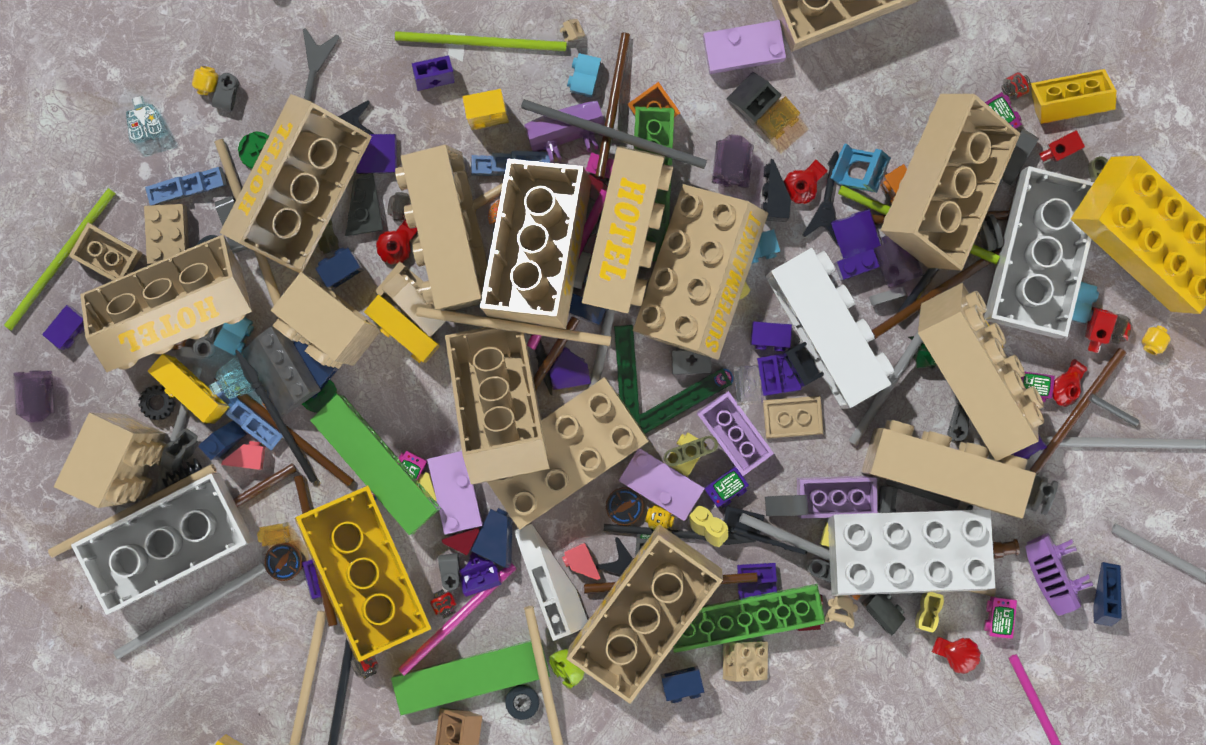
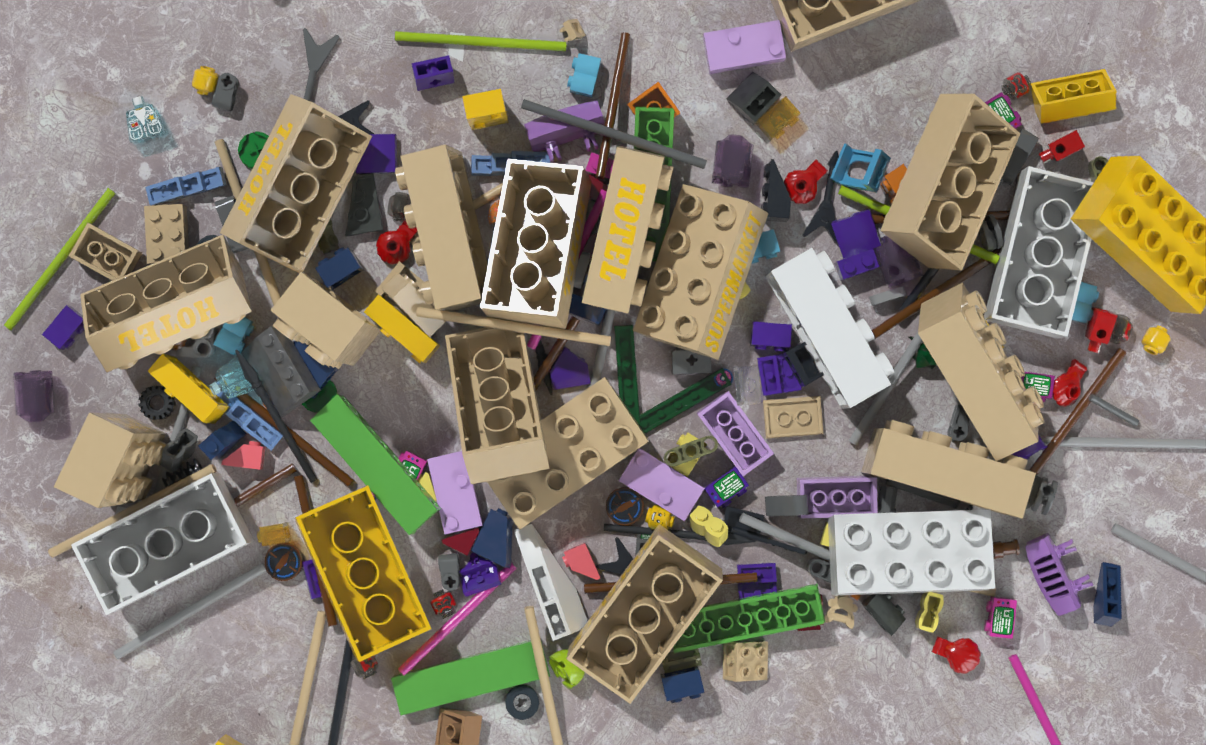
none -> olive hinge [662,648,702,673]

